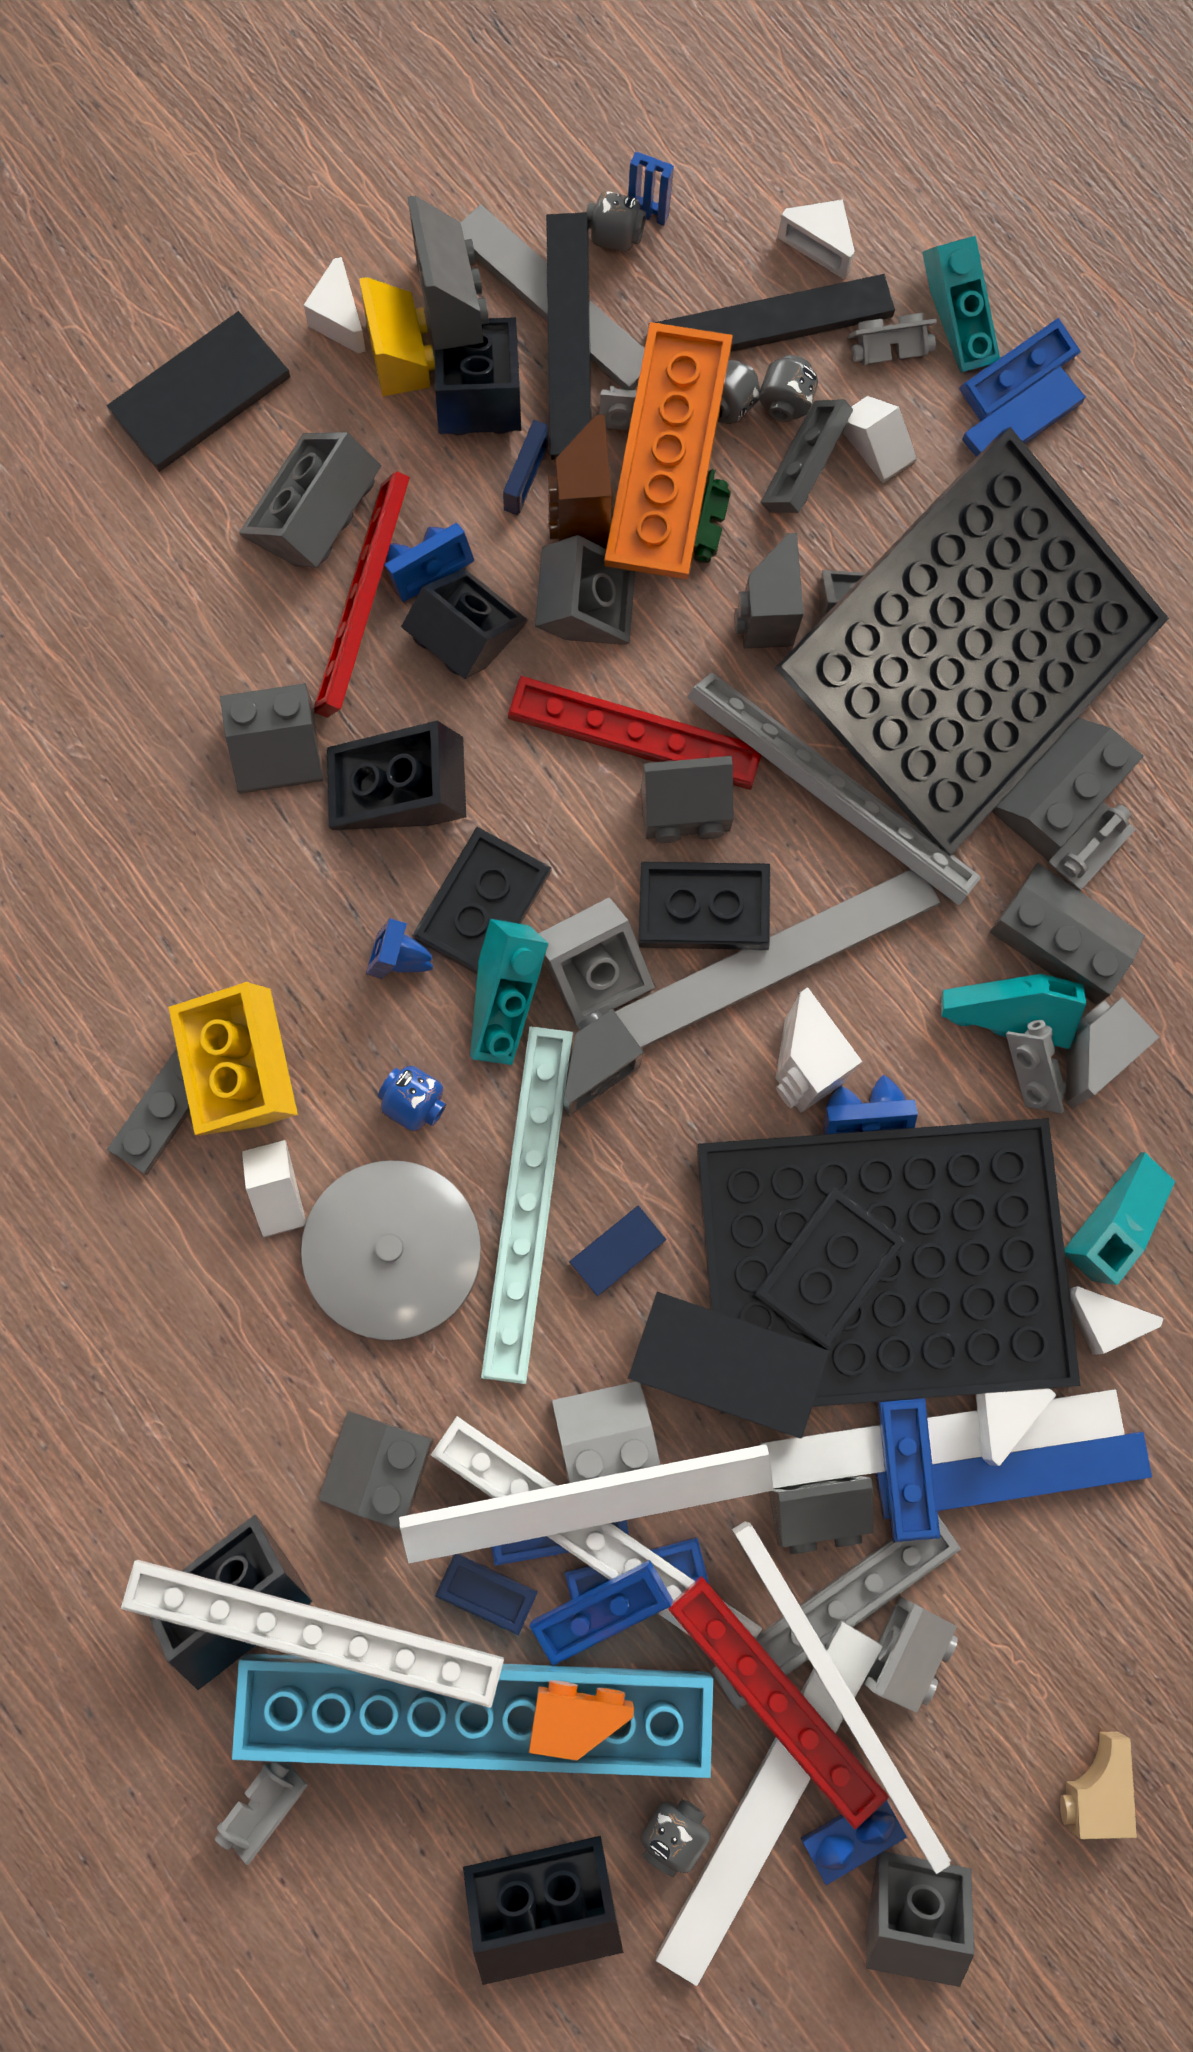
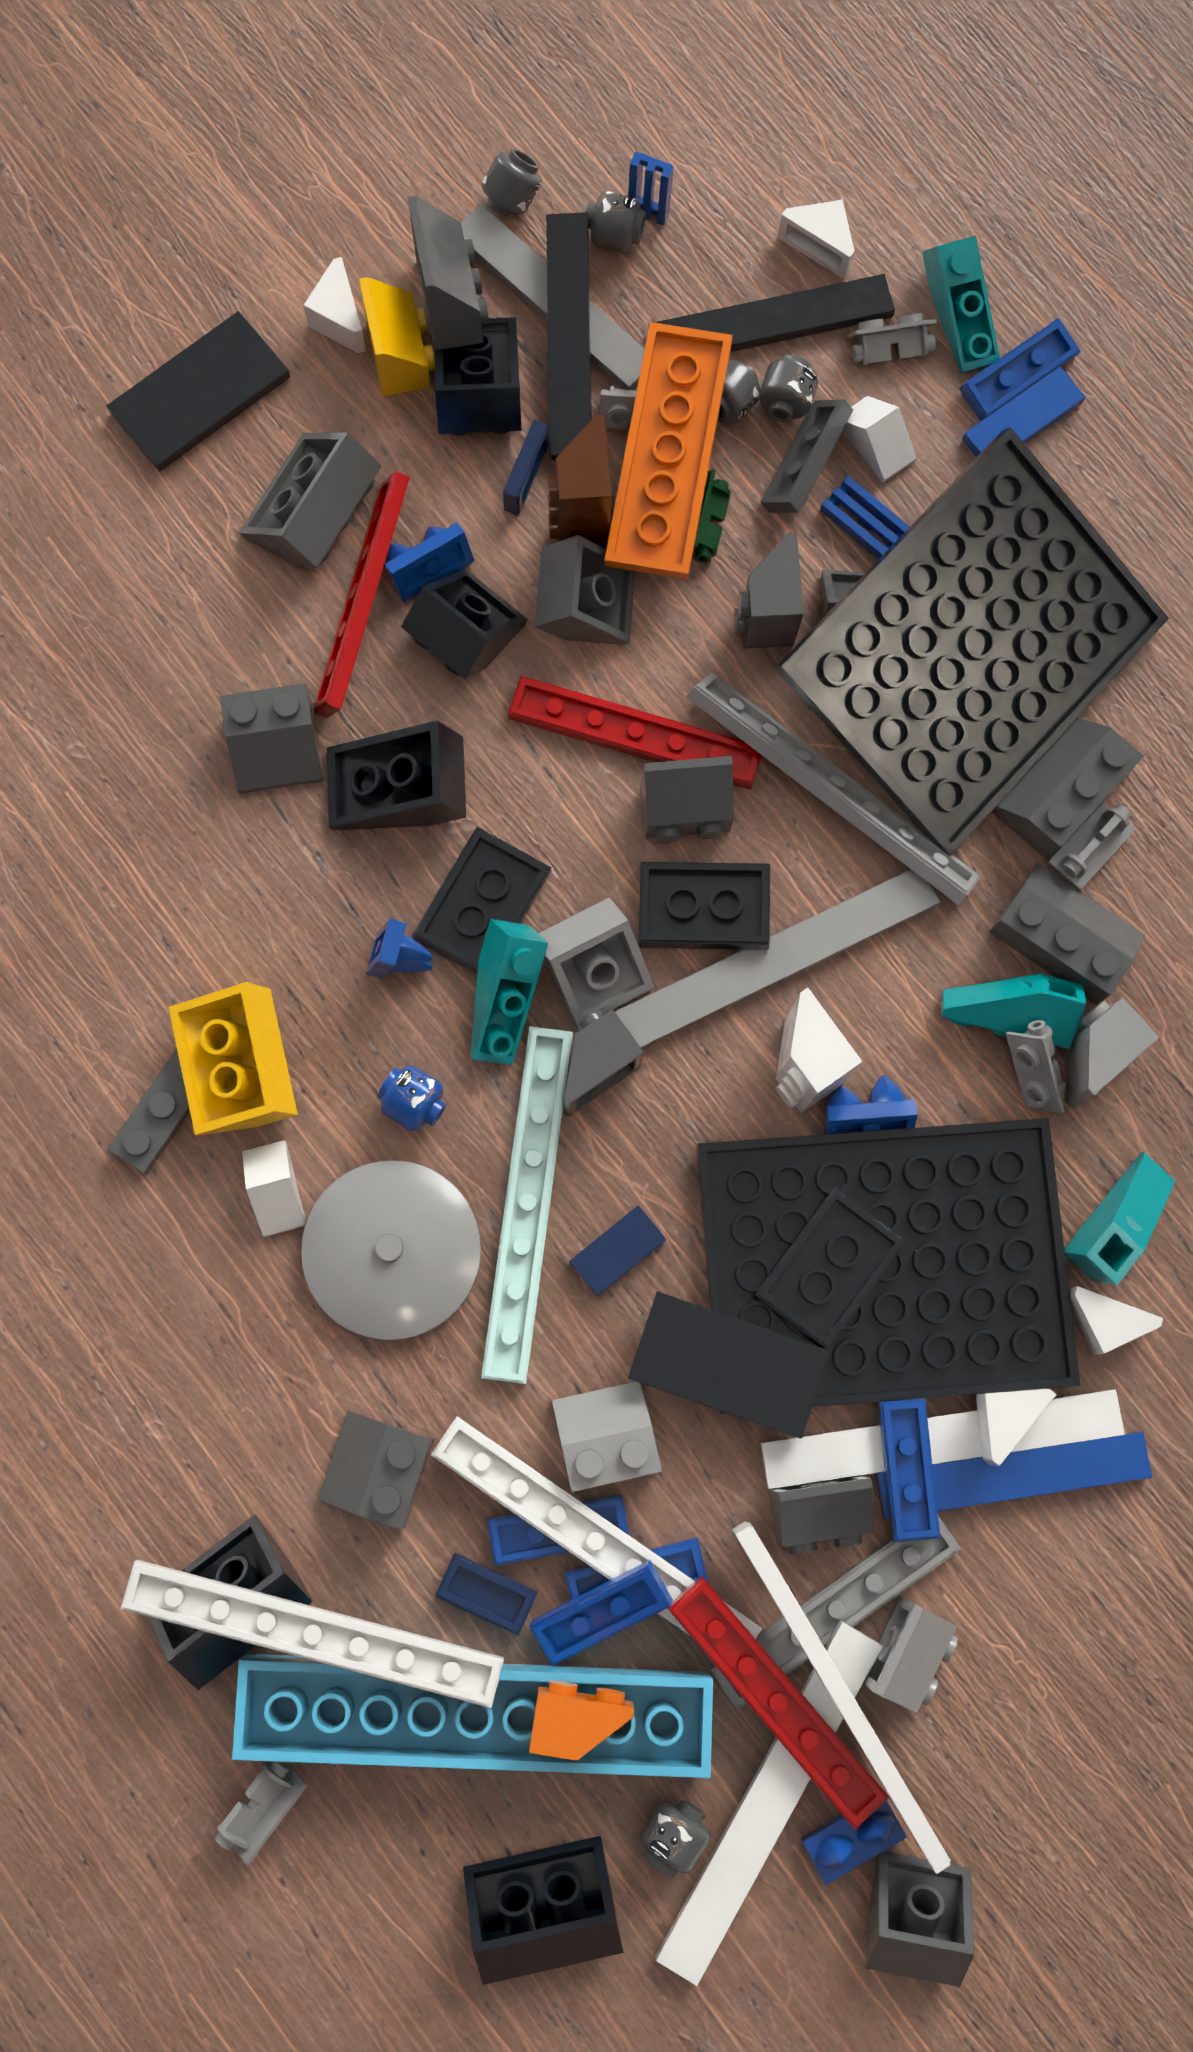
white tile [399,1444,774,1564] -> none
tan arch [1060,1731,1137,1839] -> none
none -> dark grey head [482,149,542,216]
none -> blue tile [820,475,910,559]

